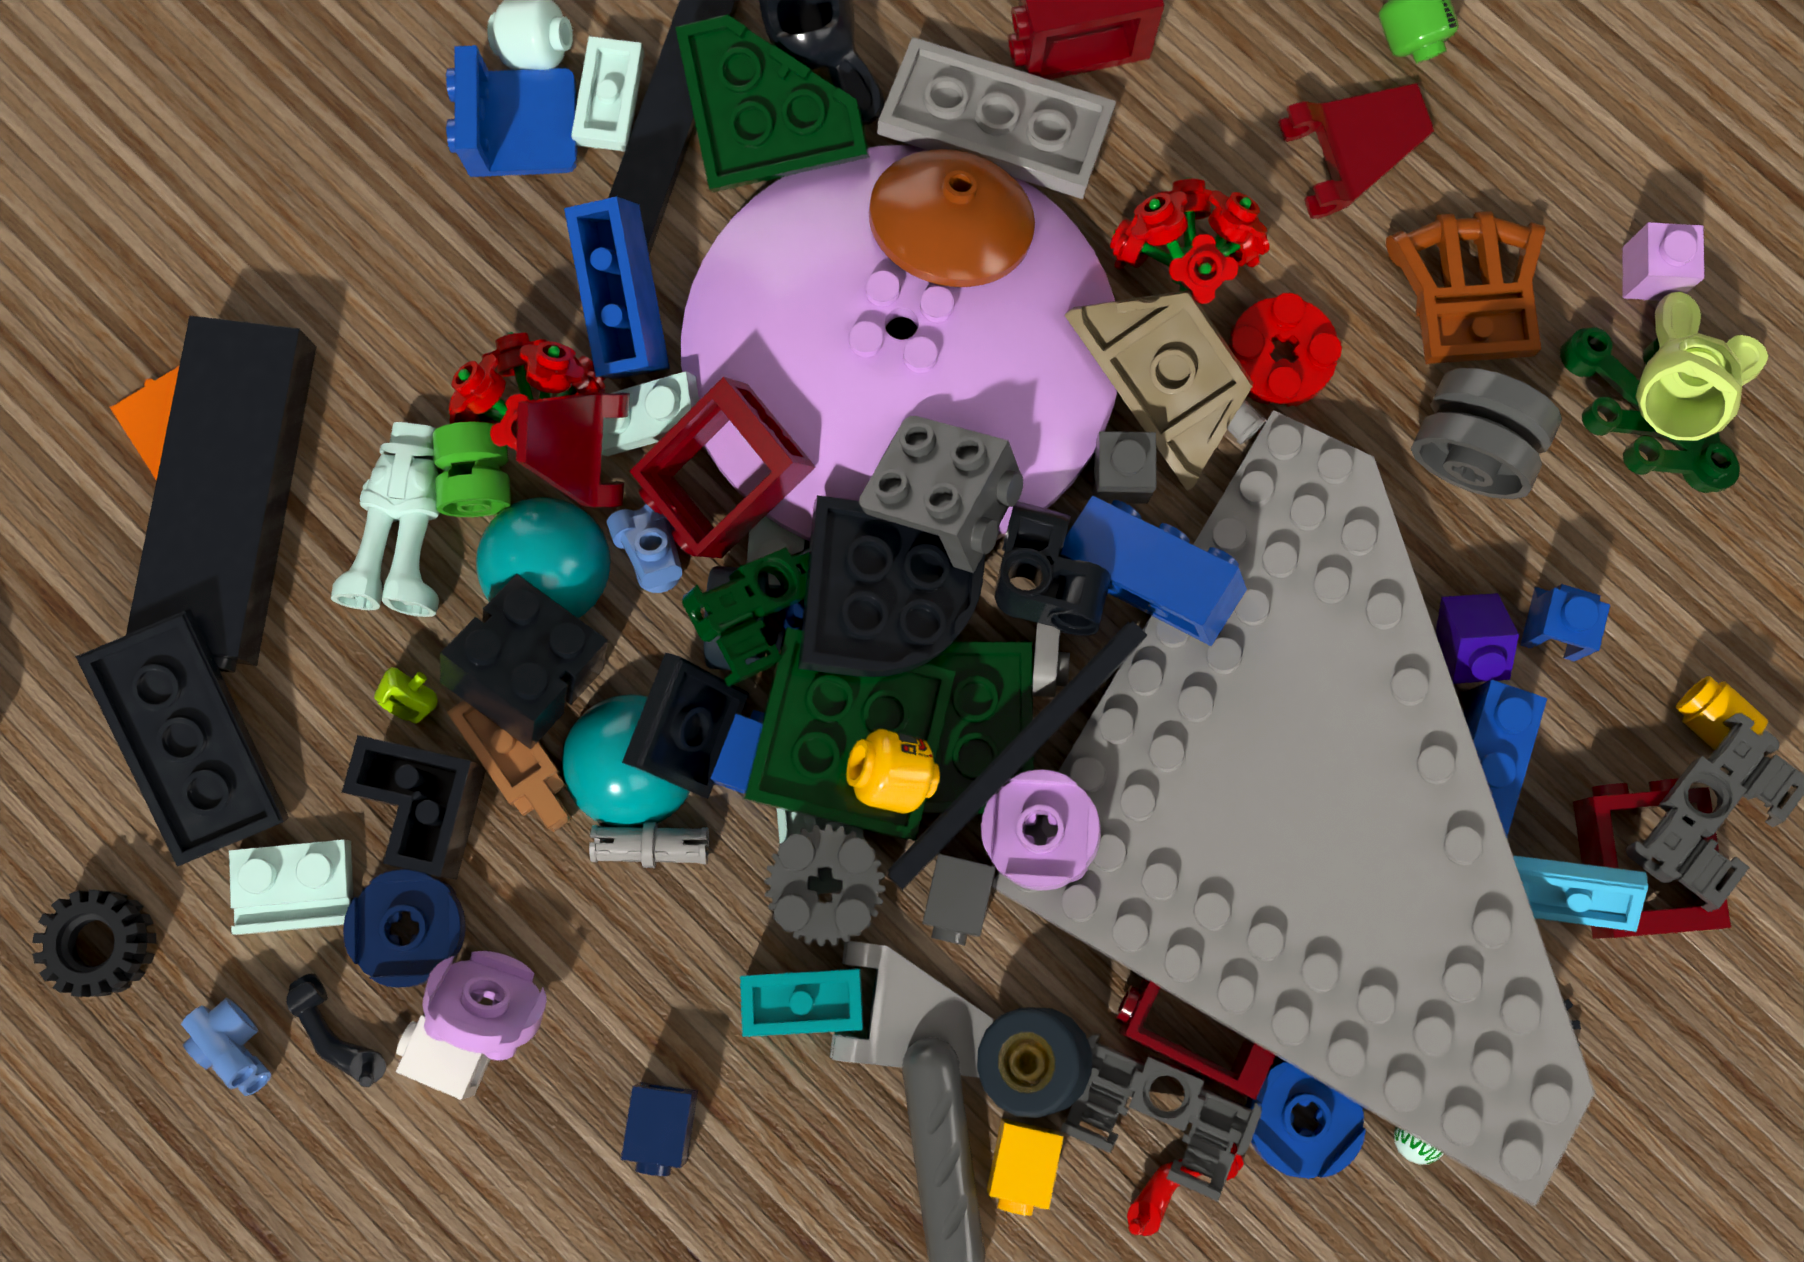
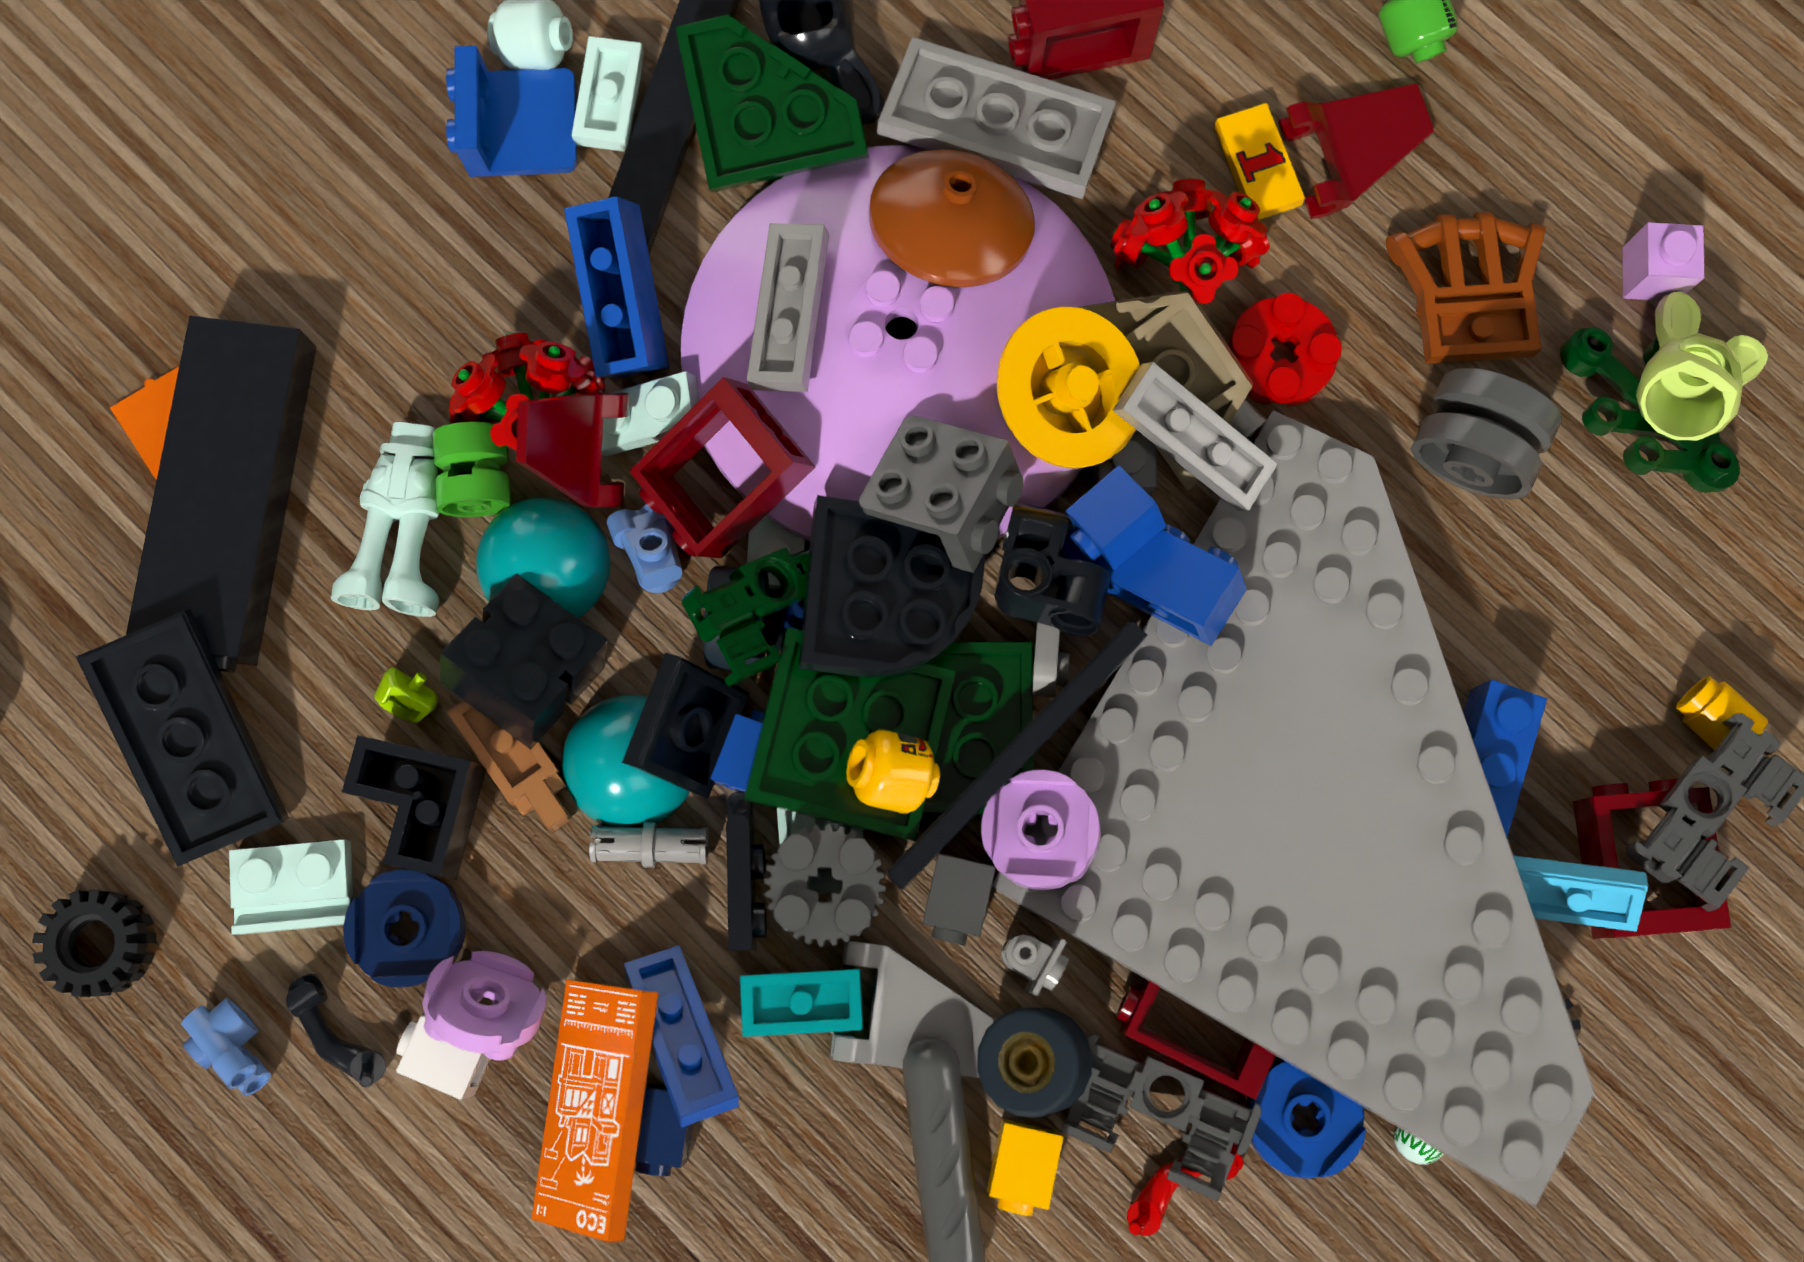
dark purple brick [1435,593,1519,684] -> none
blue window [1520,584,1611,662] -> none
none -> orange tile [531,980,658,1242]
none -> blue plate [624,945,739,1128]
none -> black hinge [726,791,767,951]
none -> light grey plate [746,223,829,392]
none -> yellow wheel [997,307,1141,468]
none -> light grey hinge [1001,935,1069,996]
none -> blue brick [1066,465,1166,571]
none -> light grey plate [1112,362,1278,511]
none -> yellow tile [1214,103,1305,220]

